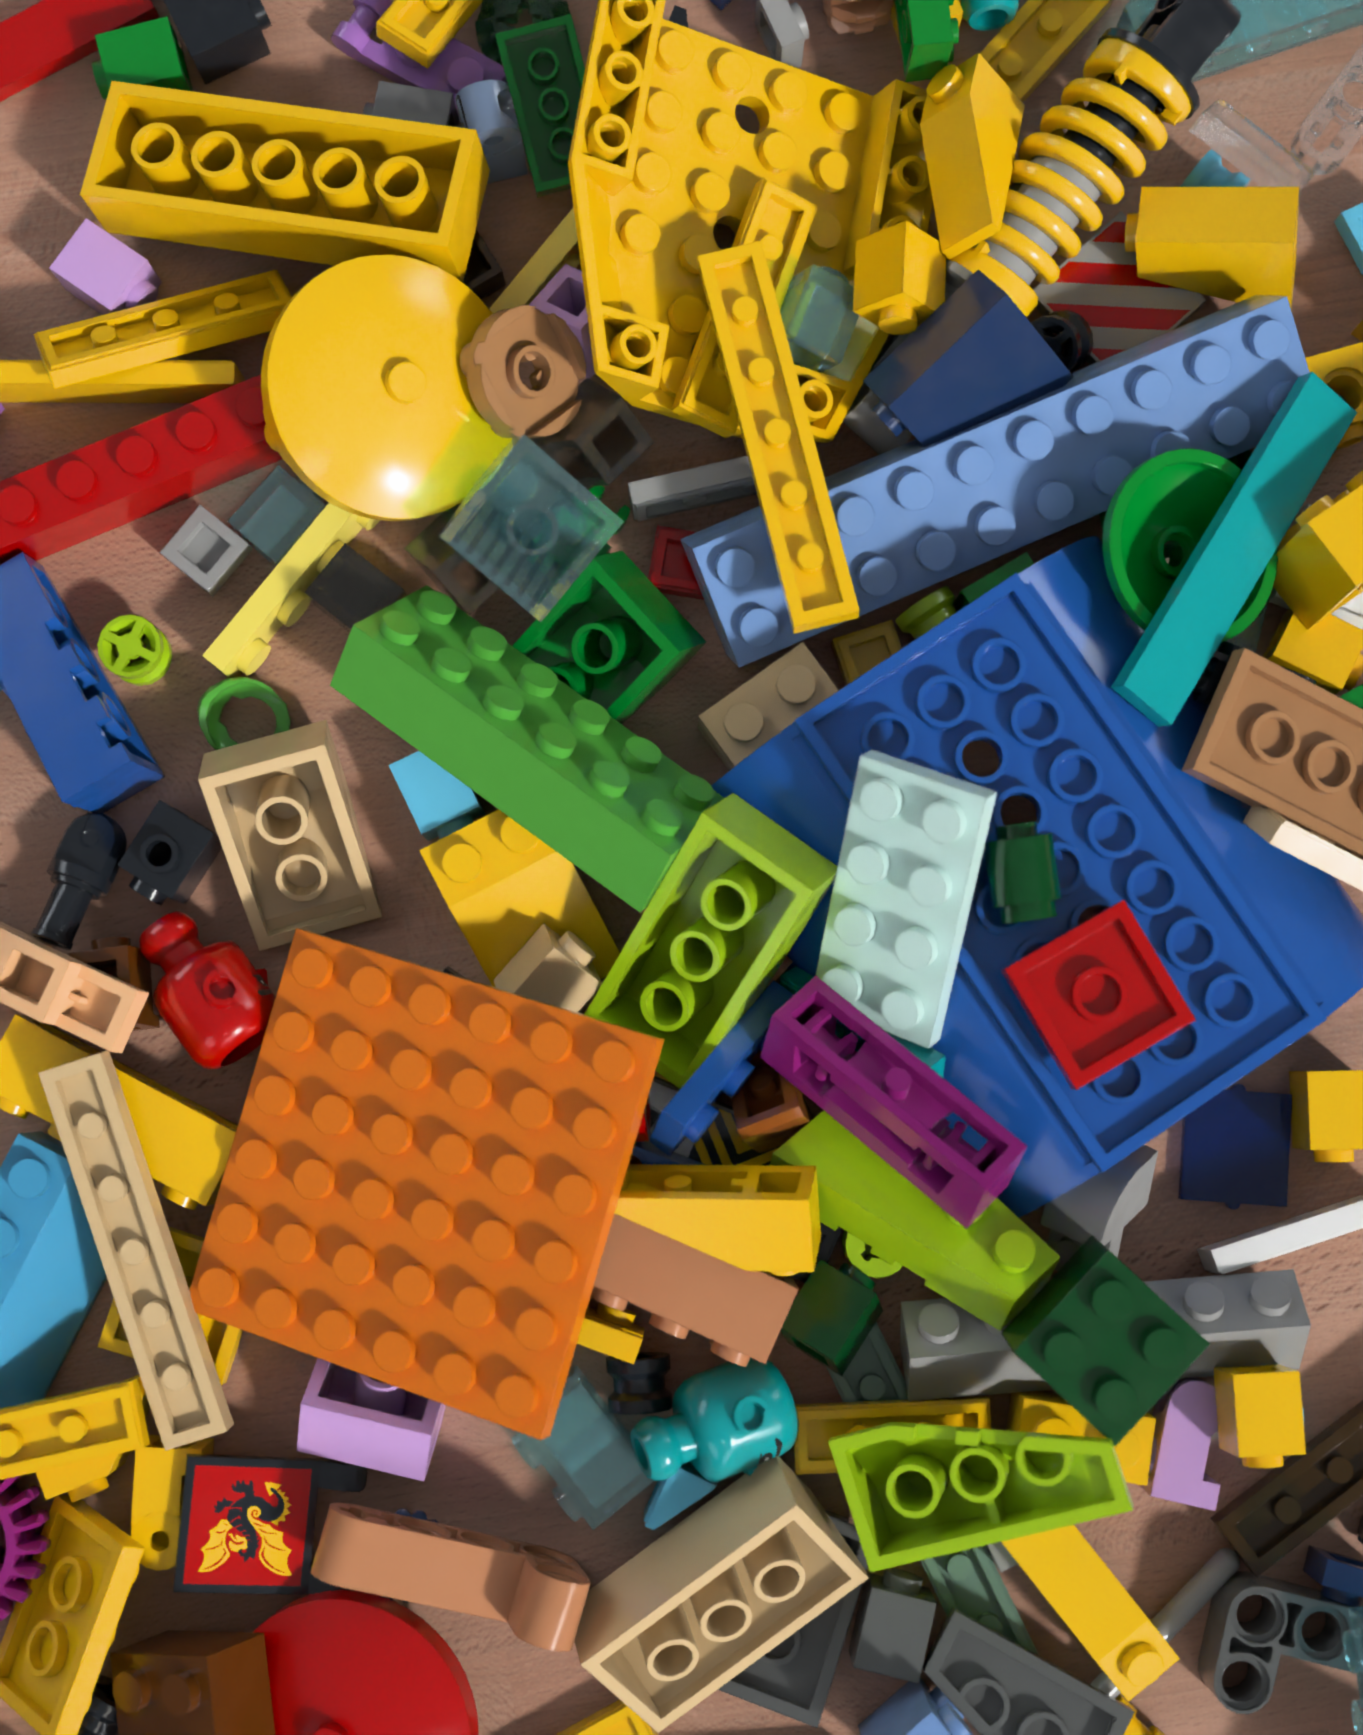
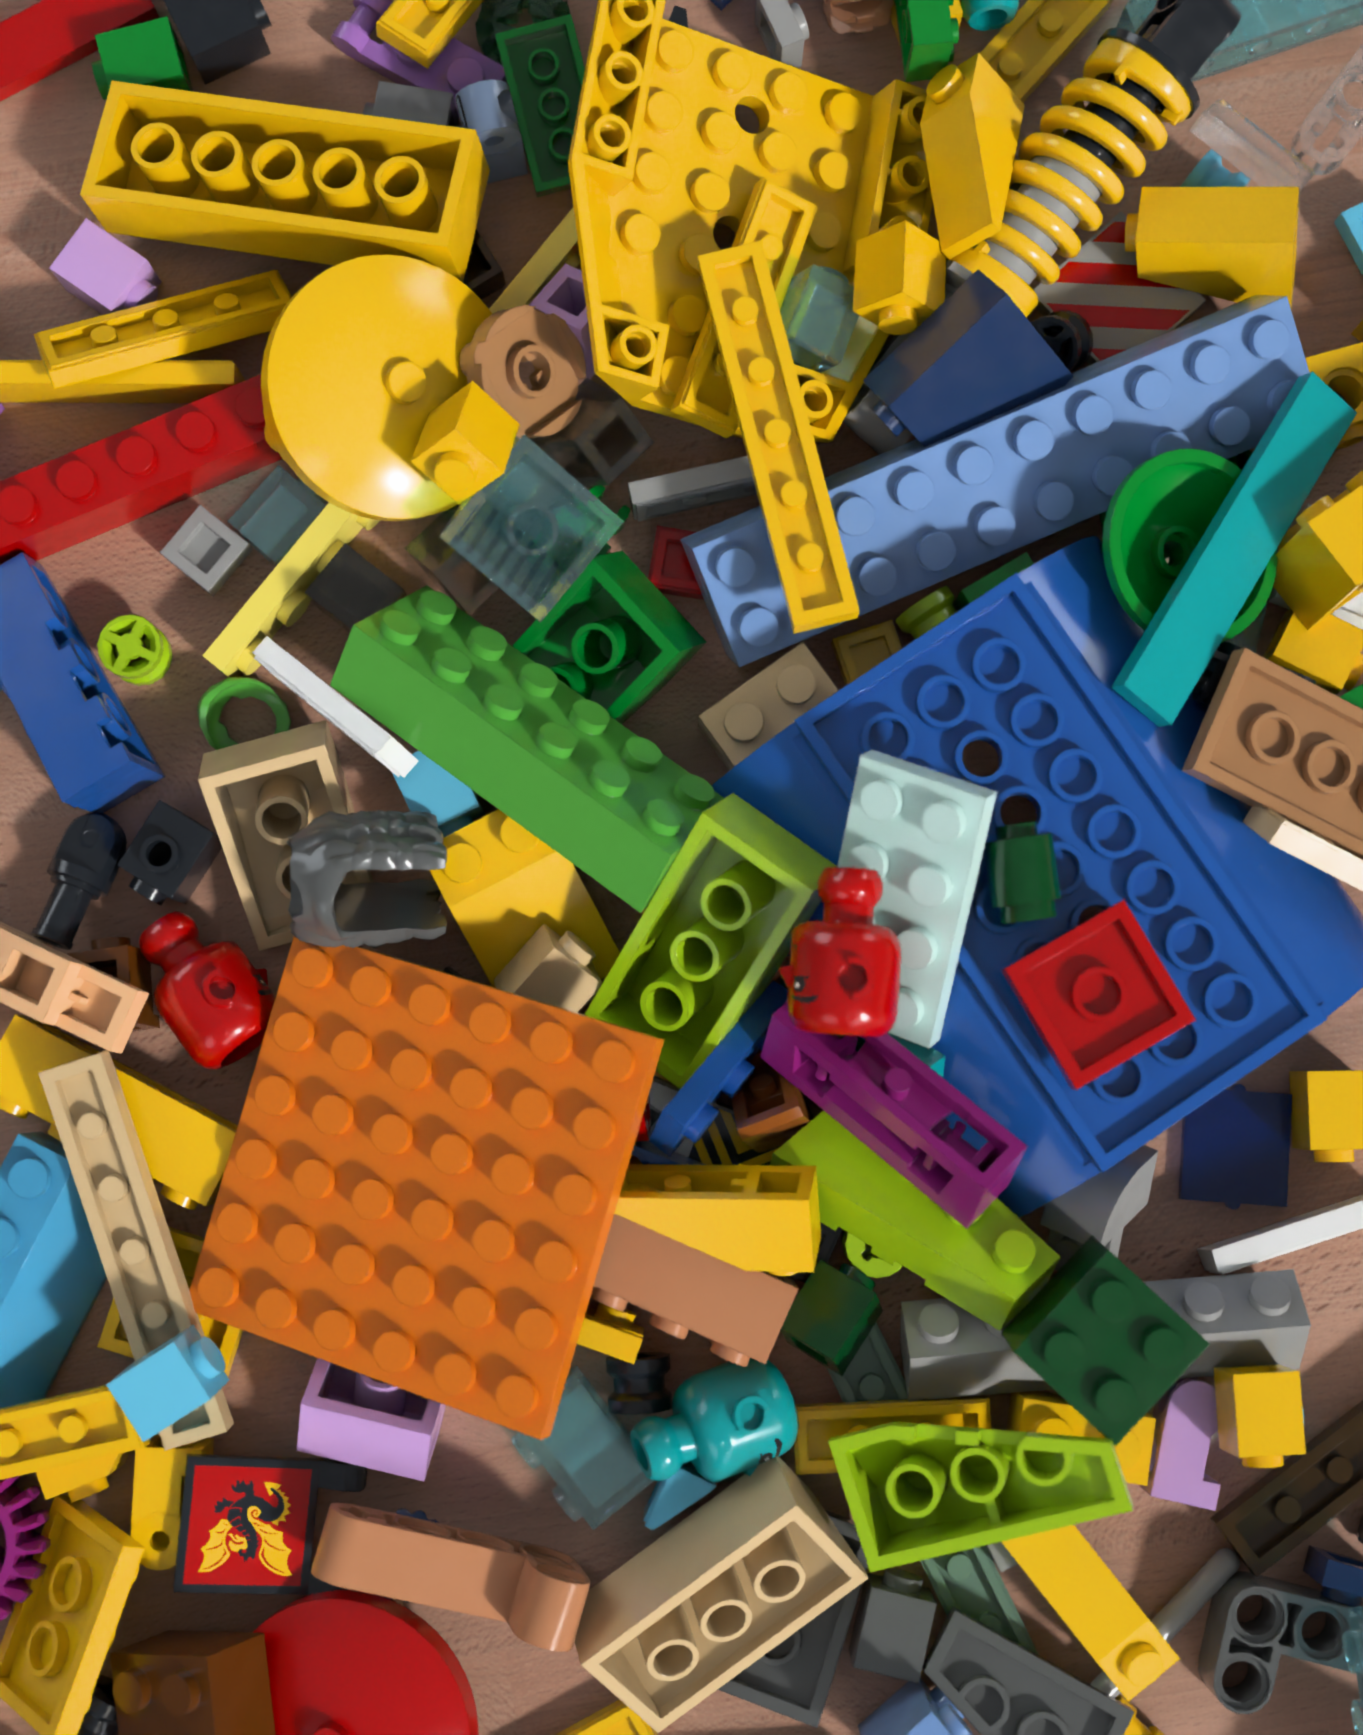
none -> medium azure brick [106,1324,229,1442]
none -> white tile [252,636,418,778]
none -> dark grey piece [287,810,447,949]
none -> yellow brick [411,381,520,505]
none -> red piece [779,867,901,1037]

